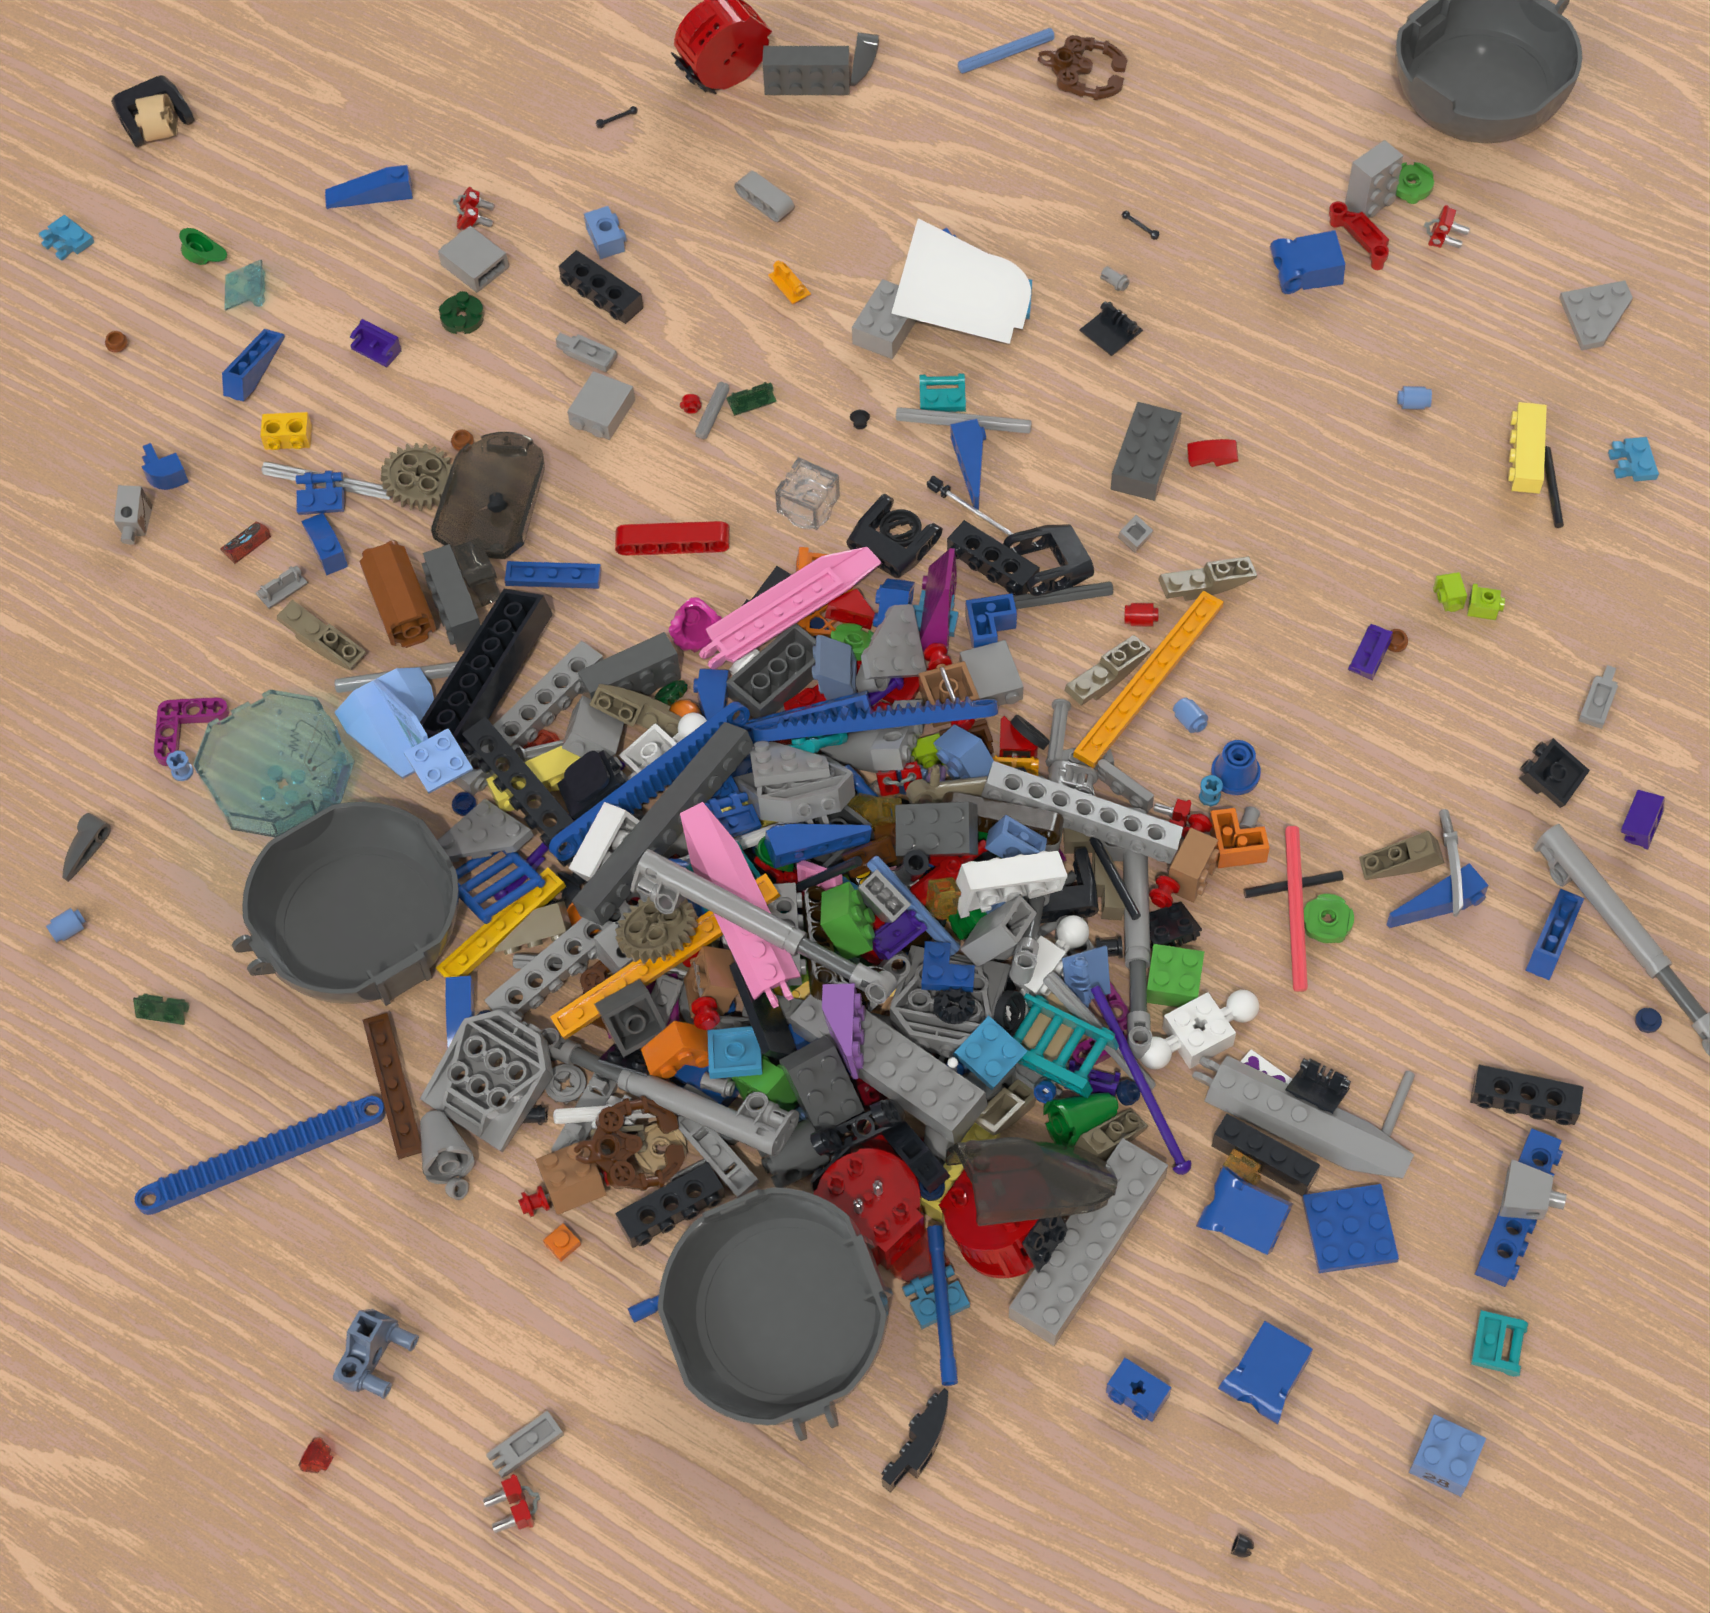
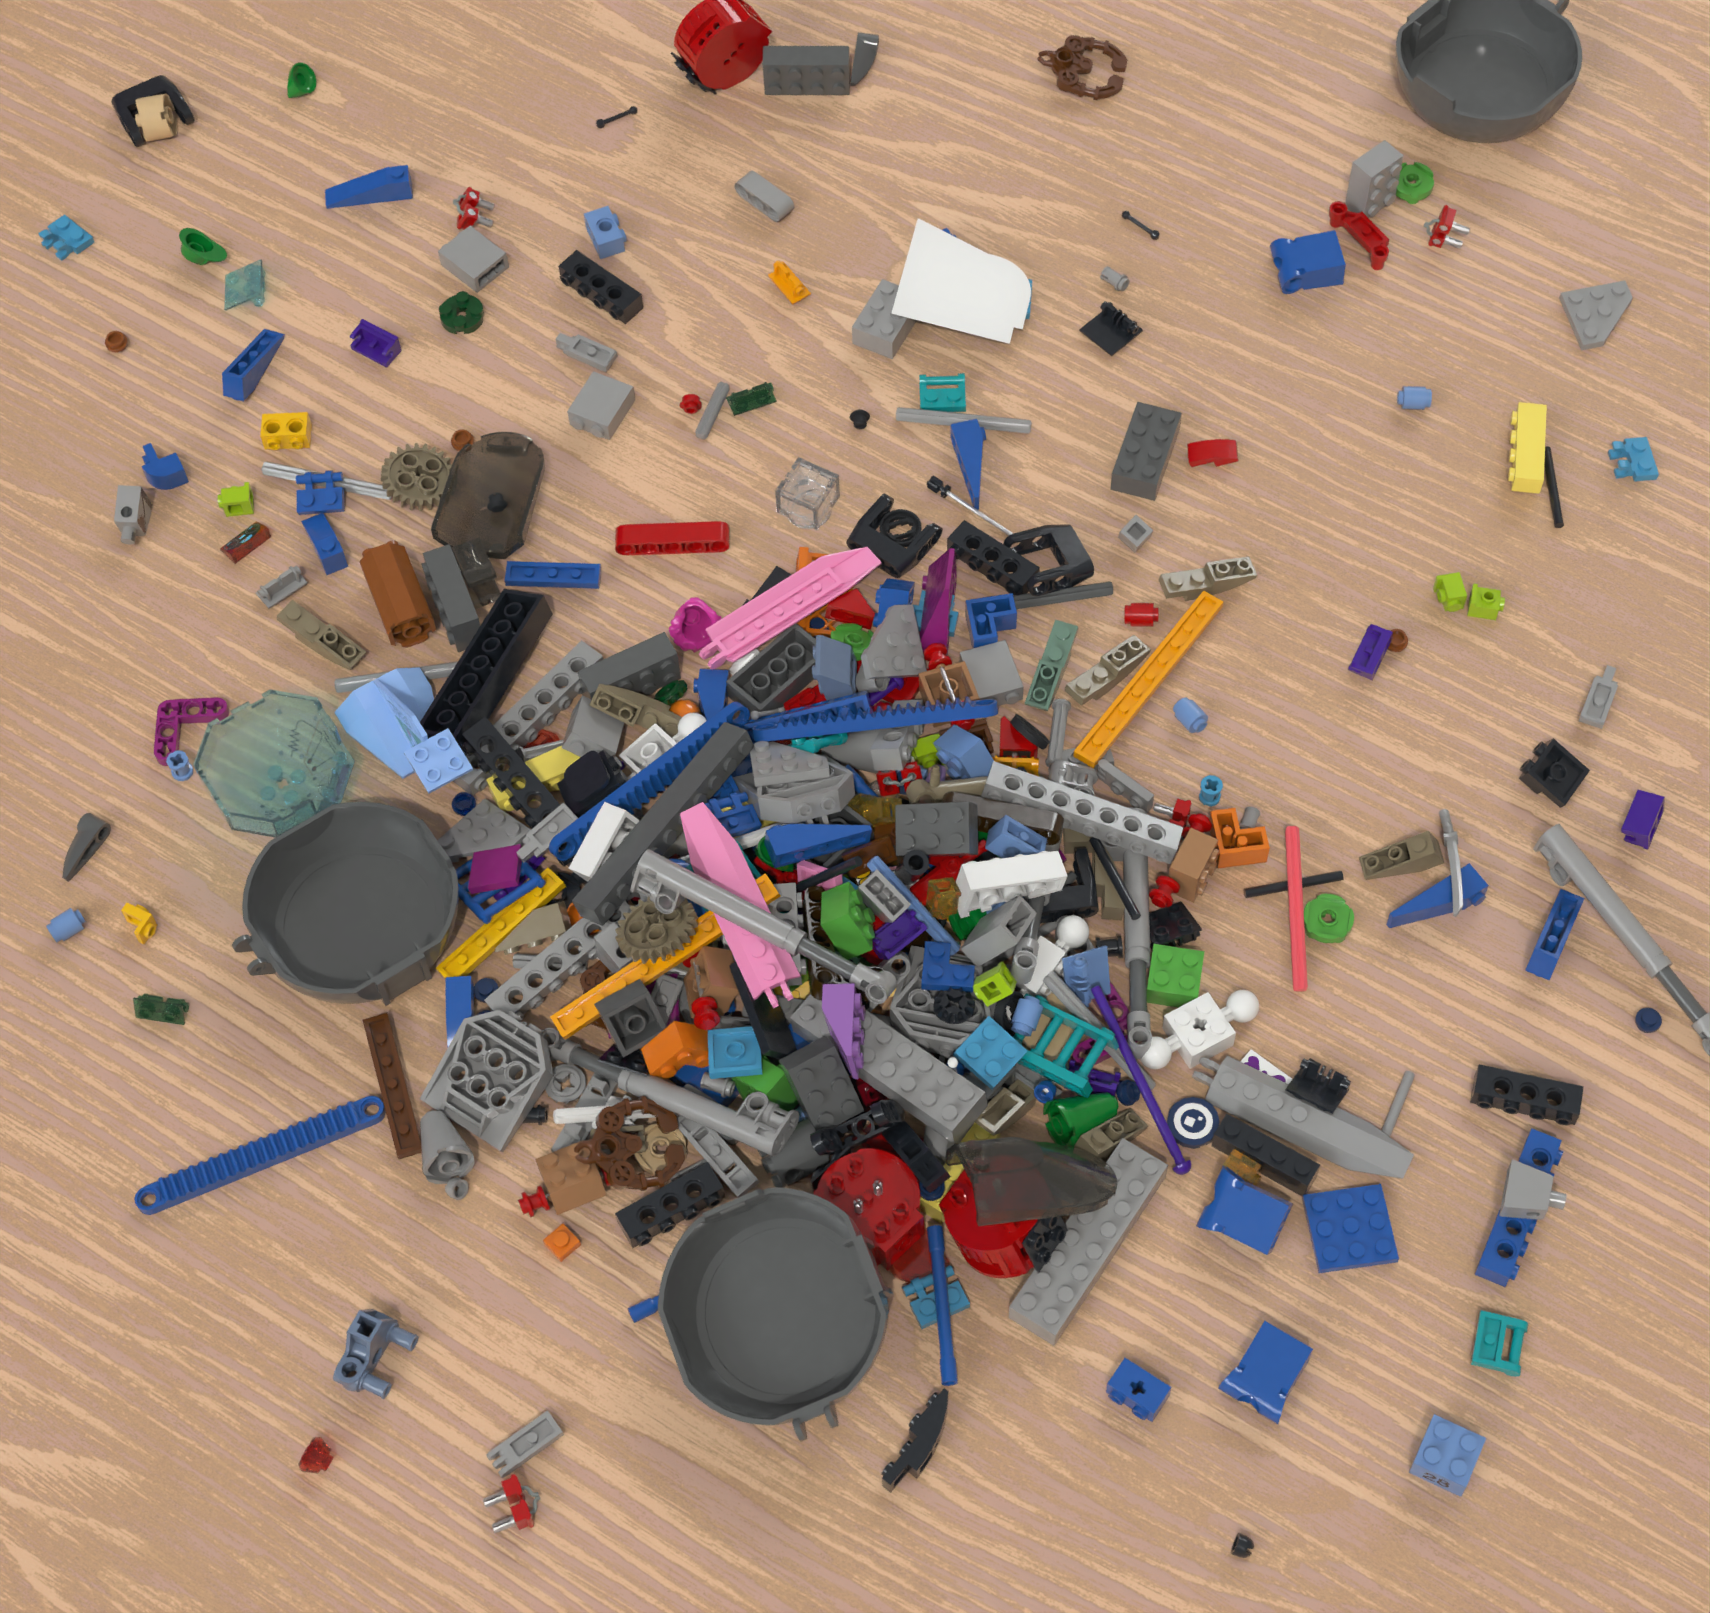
medium blue axle [958,28,1055,74] -> none
blue piece [1211,740,1261,795] -> none
none -> yellow bracket [121,902,157,944]
none -> lime brick [218,482,254,517]
none -> green piece [287,62,317,98]
none -> magenta tile [468,844,522,894]
none -> dark blue plate [474,978,499,1003]
none -> light grey hinge [516,803,578,863]
none -> light grey hinge [750,707,785,720]
none -> lime brick [973,961,1017,1007]
none -> medium blue brick [1011,996,1043,1036]
none -> sand green slope [1025,620,1079,712]
none -> dark blue tile [1167,1097,1220,1149]

